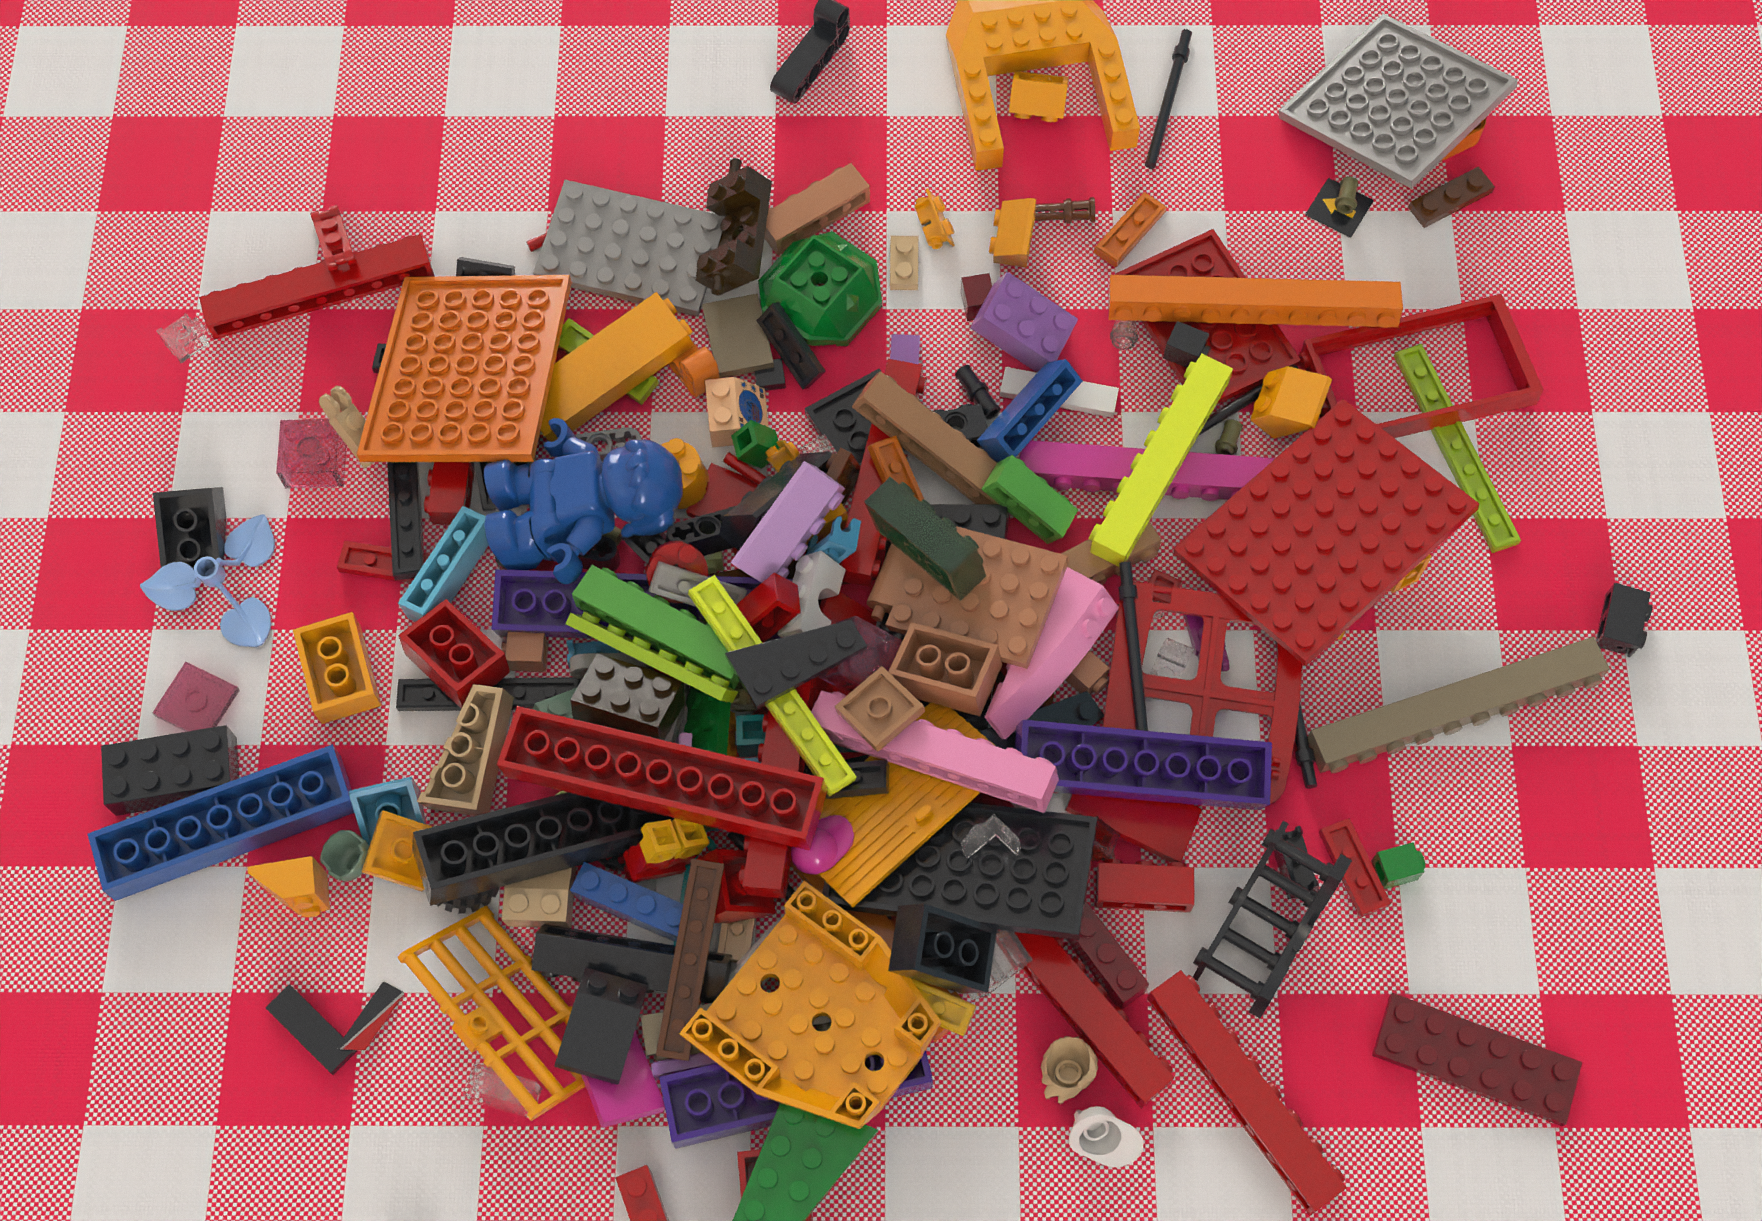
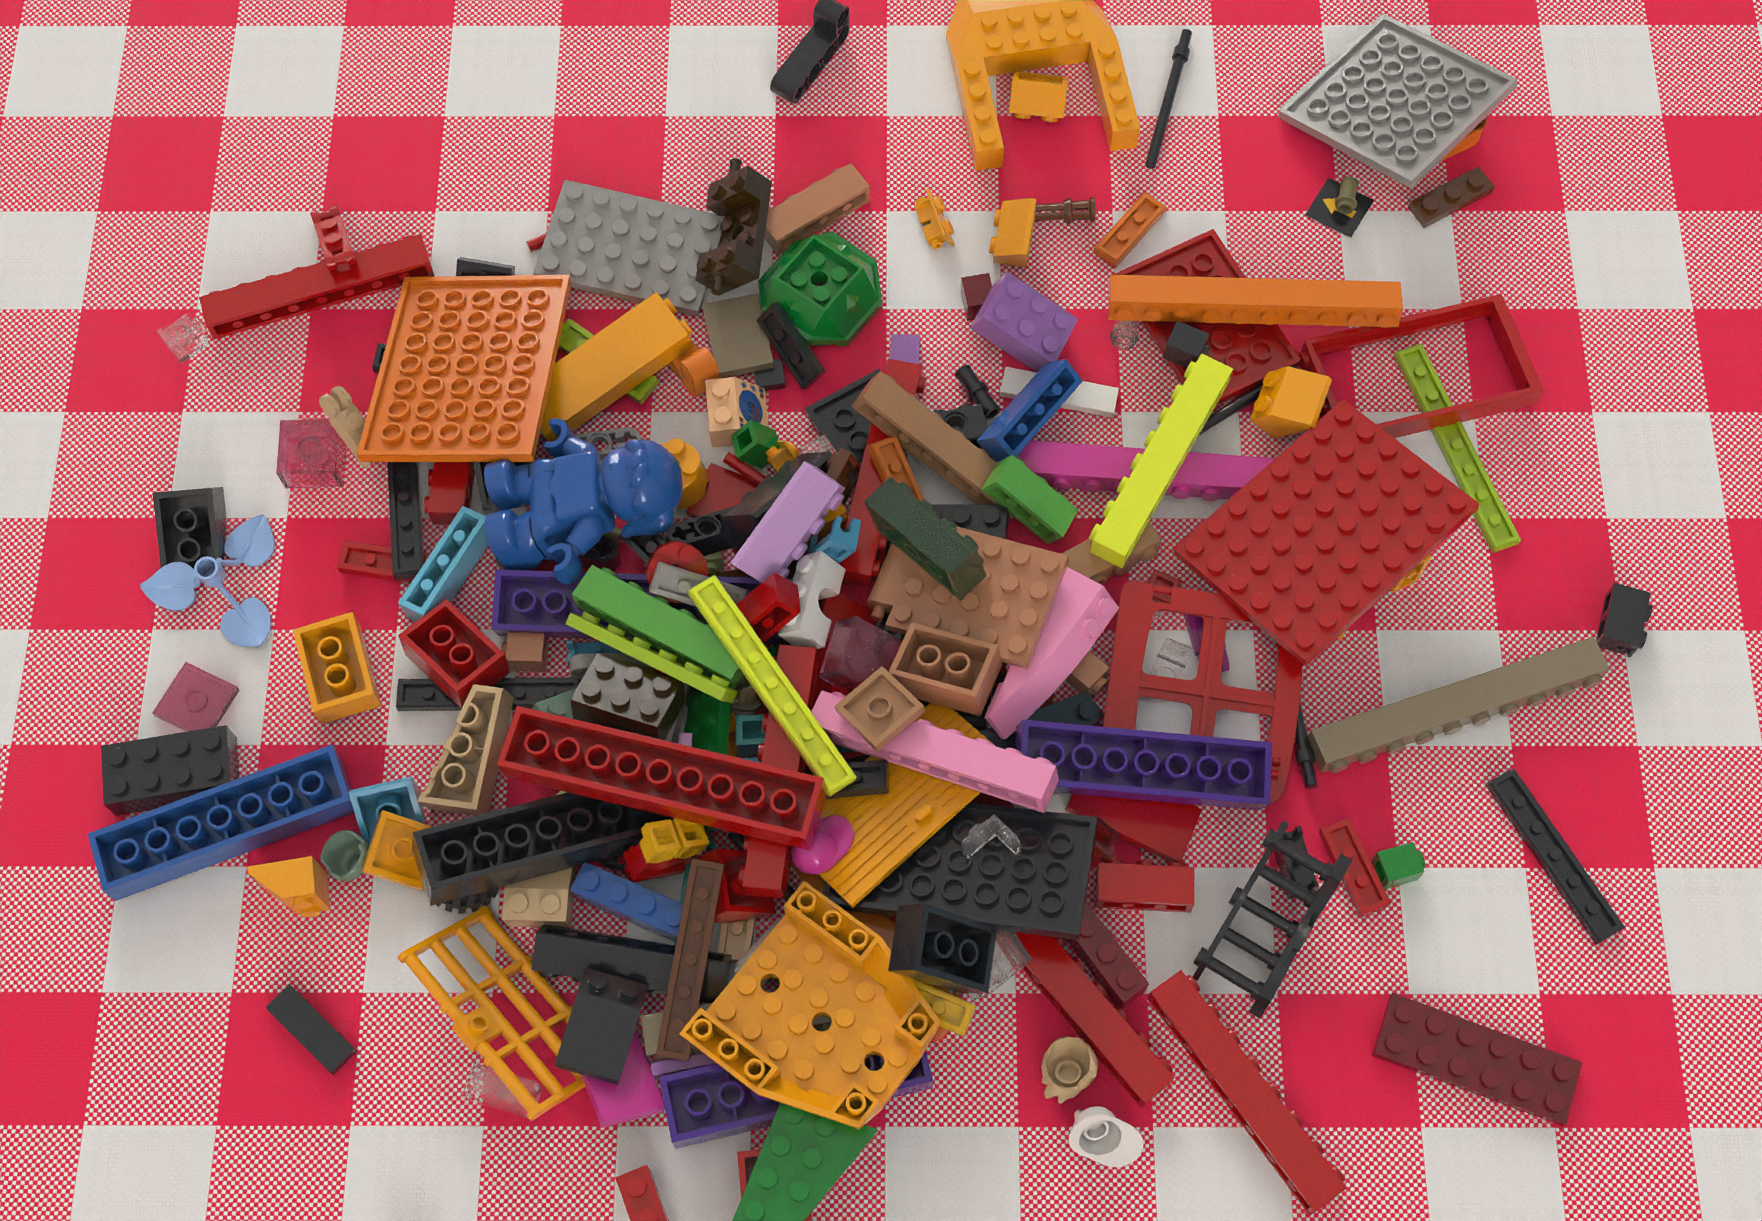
sticker [337,982,404,1051] -> none
black wing [725,620,867,710] -> none
tan plate [890,236,919,290] -> none
black bar [1118,562,1148,731] -> none
olive pin [1215,419,1243,455] -> none
none -> black tile [1486,768,1625,945]

